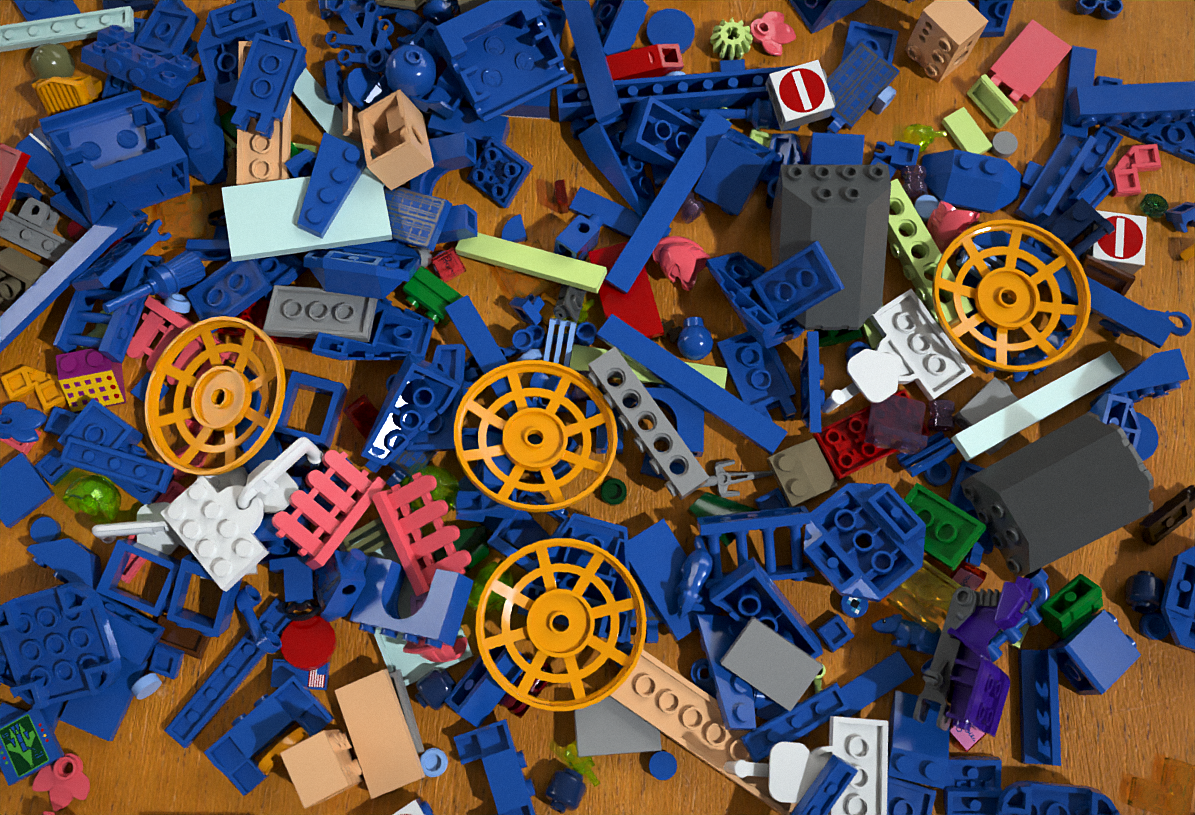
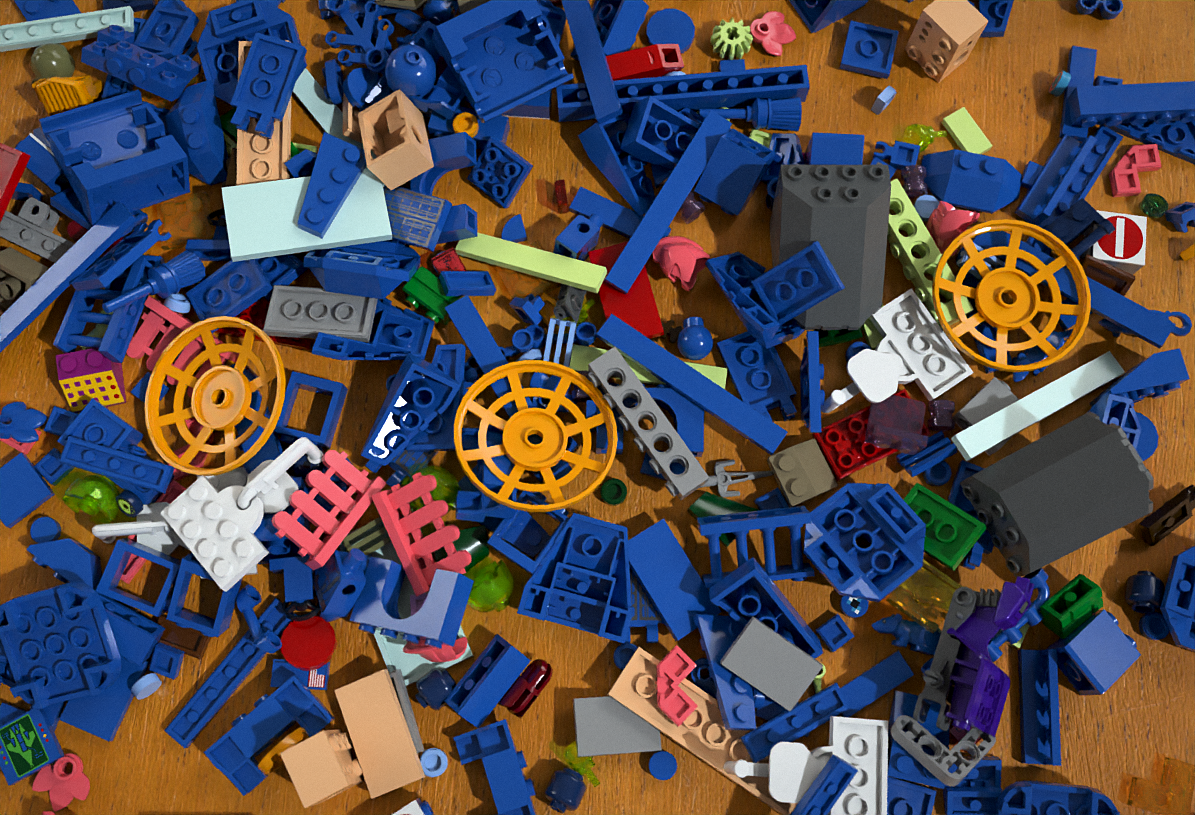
light orange tile [0,366,68,412] -> none
clear red slope [343,394,379,440] -> none
light grey hinge [414,248,433,268] -> none
light orange dish [476,538,646,711] -> none
blue hinge [570,118,590,140] -> none
blue animal [675,534,713,620] -> none
piece [765,60,835,131] -> none
tile [813,40,900,134] -> none
tile [948,560,987,591] -> none
yellowish green tile [967,74,1018,129] -> none
coral tile [987,19,1072,106] -> none
light grey tile [991,131,1018,158] -> none
blue tile [1068,167,1114,209] -> none
none -> dark blue tile [115,490,143,518]
none -> blue tile [439,271,496,296]
none -> light orange tile [453,112,479,138]
none -> coral tile [656,645,698,727]
none -> light grey beam [890,715,996,786]
none -> dark azure tile [1049,70,1071,97]

